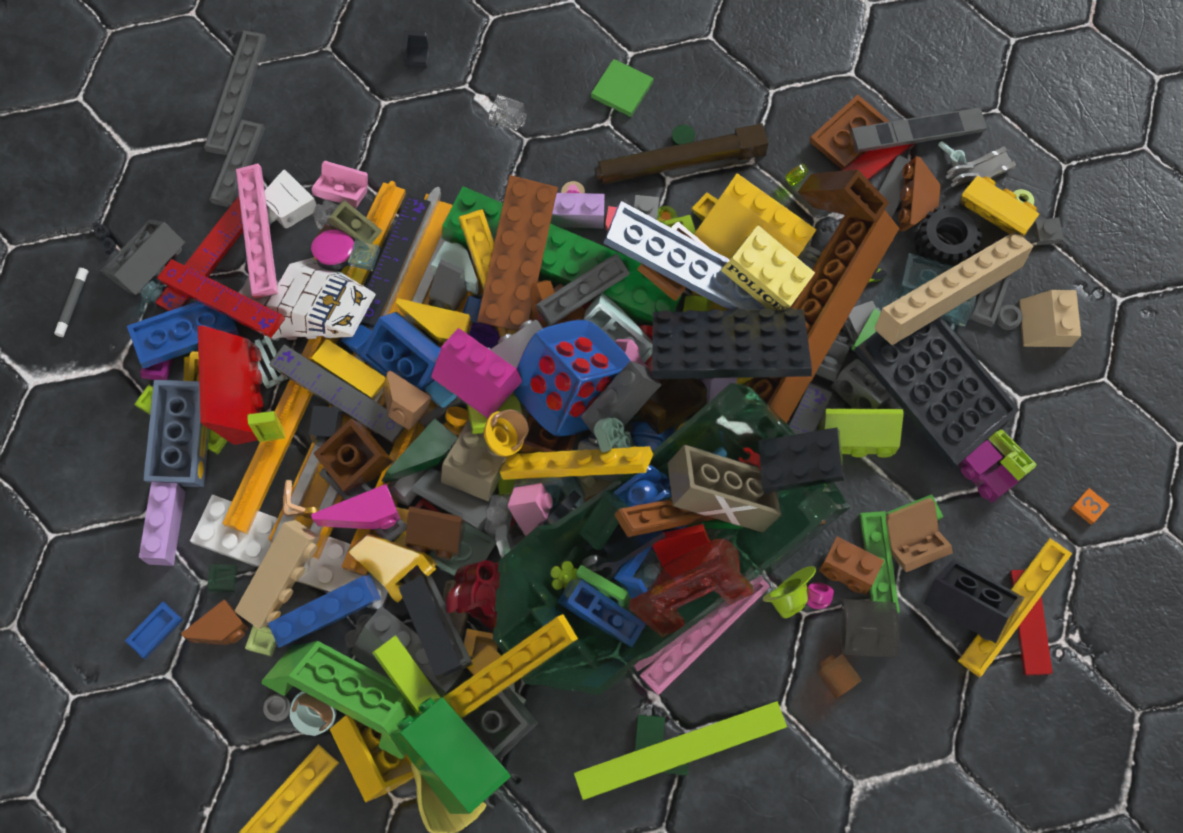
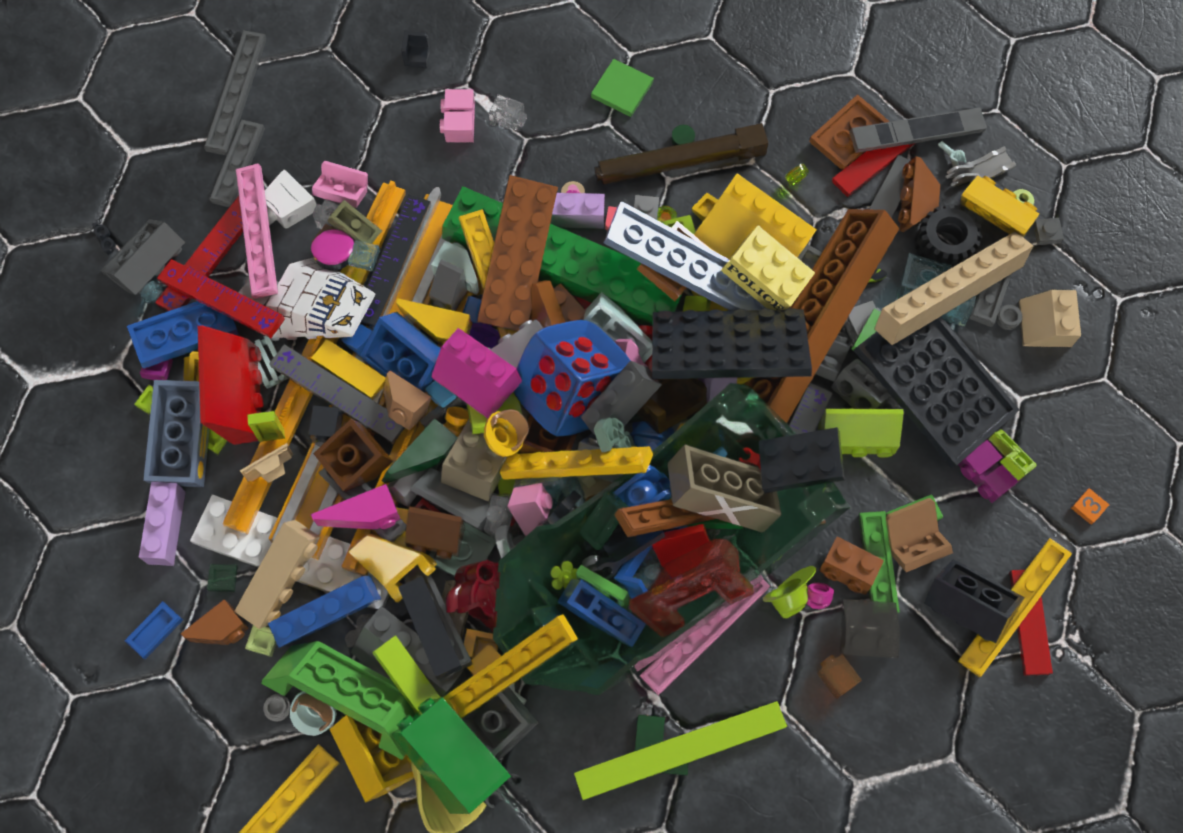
dark grey bar [54,268,88,337] -> none
light nougat piece [283,480,320,518] -> none
dark grey tile [535,253,630,326] -> none
reddish brown slope [798,170,889,222] -> none
none -> tan piece [240,443,293,483]
none -> bright pink piece [440,89,475,142]

